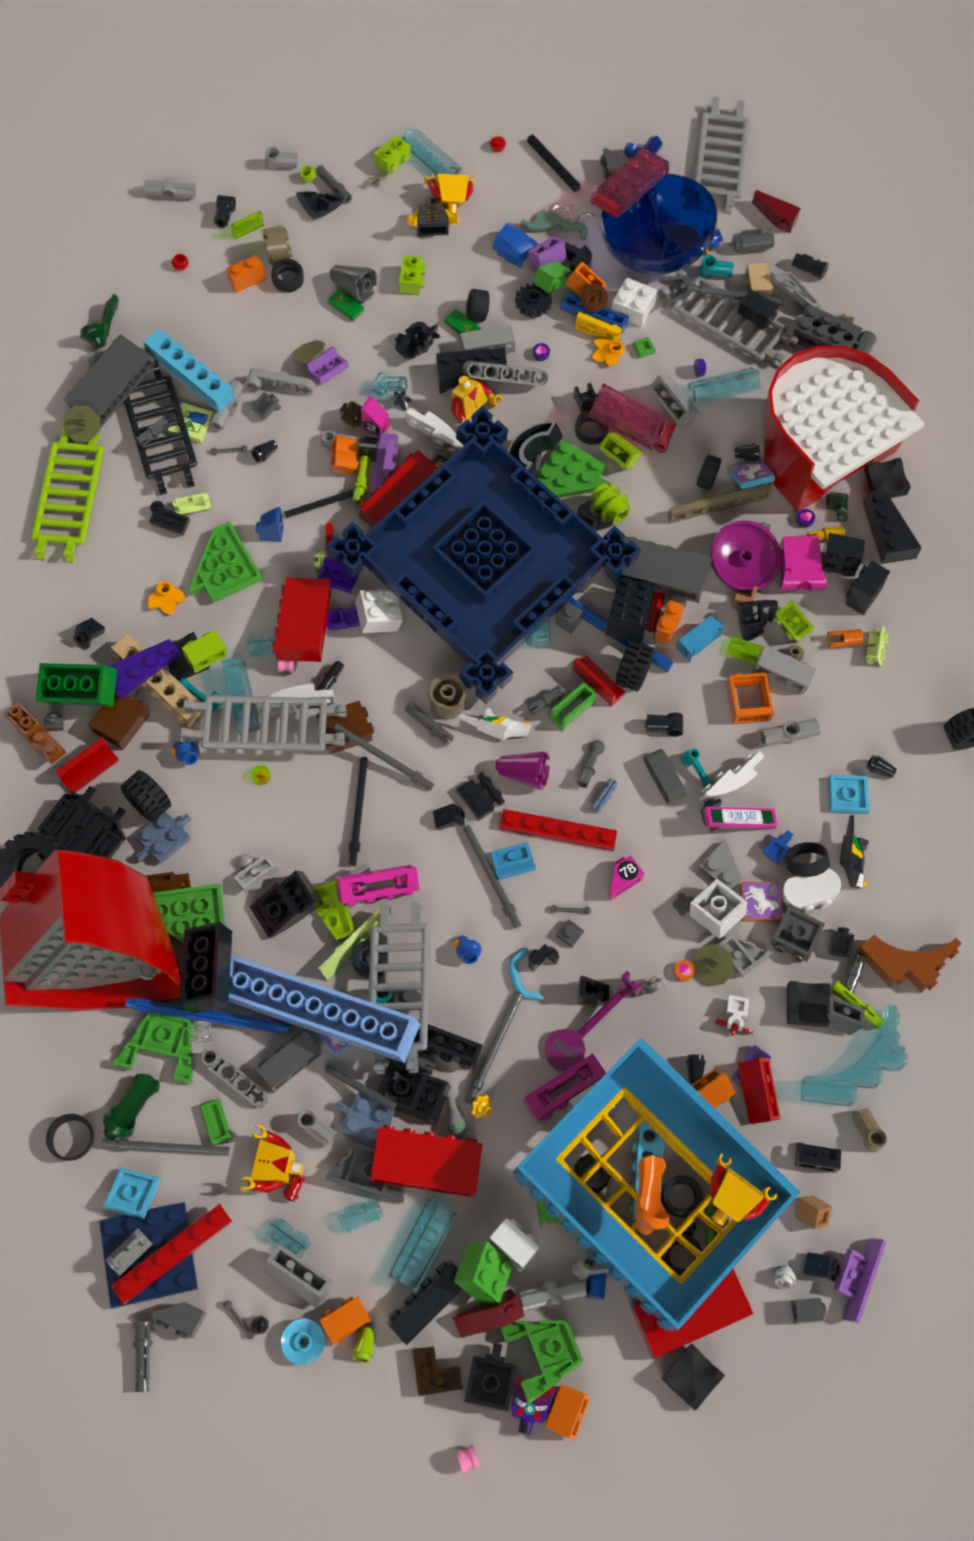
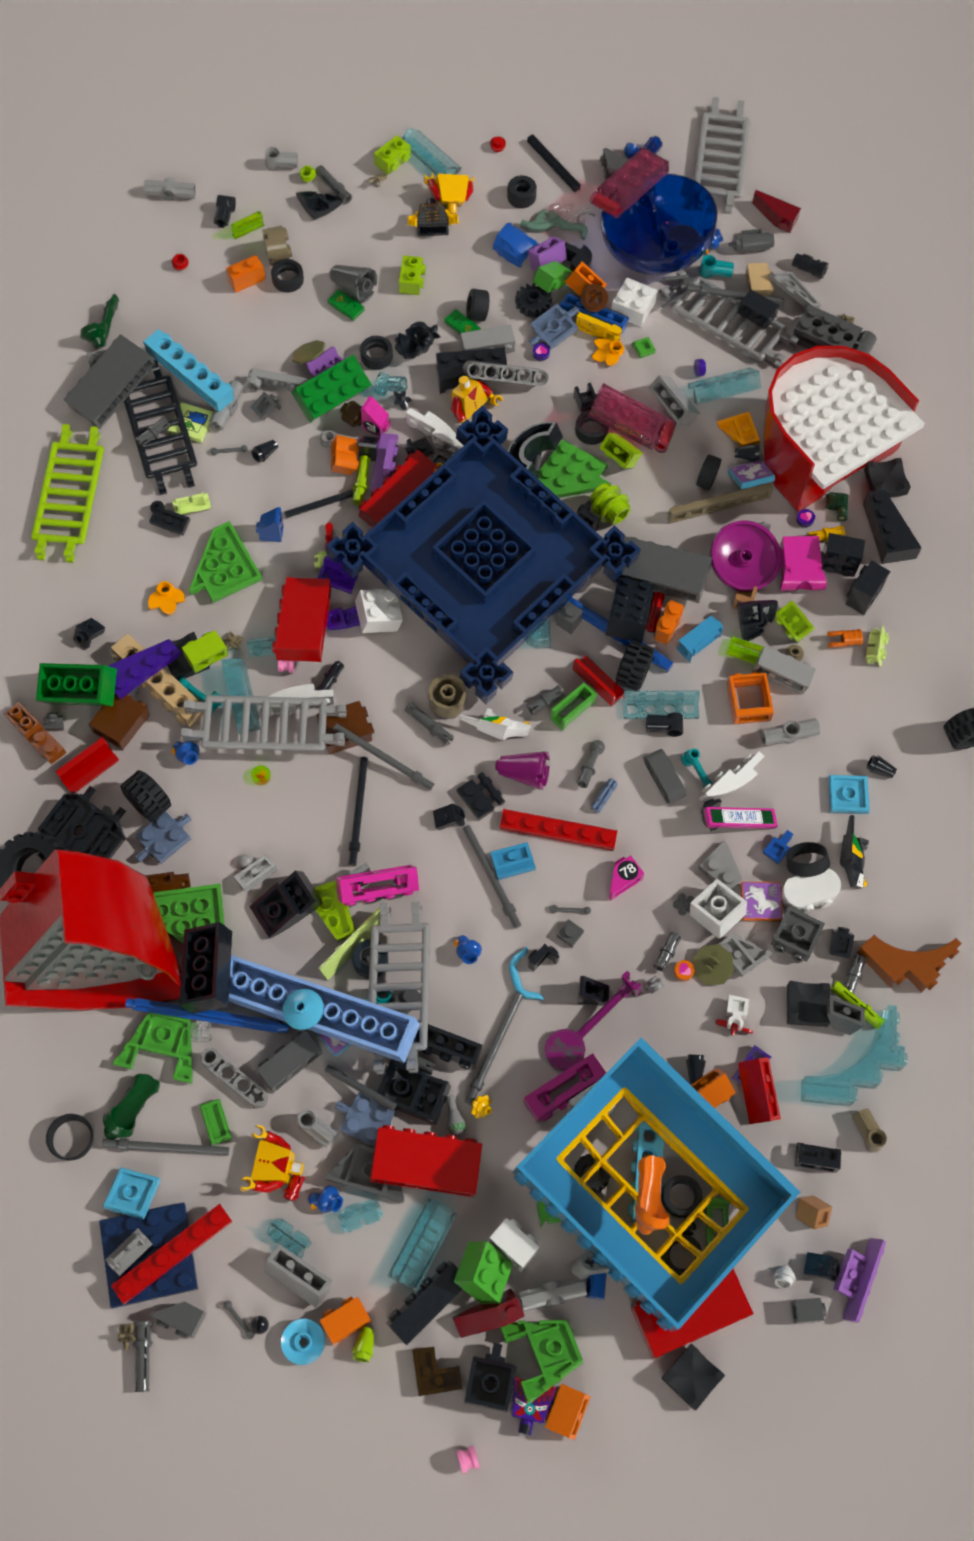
olive piece [64,406,100,442] -> none
yellow torso [710,1154,777,1226] -> none
none -> dark tan plant [117,1323,136,1350]
none -> dark tan plant [222,631,243,651]
none -> medium azure dish [283,989,324,1030]
none -> green brick [292,354,372,423]
none -> blue animal [308,1186,343,1213]
none -> black tyre [360,336,393,370]
none -> black bracket [405,437,434,457]
none -> black tyre [507,175,537,208]
none -> sand blue plate [529,304,579,350]
none -> clear light blue fence [623,690,700,719]
none -> dark grey pin [653,932,682,972]
none -> light orange wing [717,412,760,446]

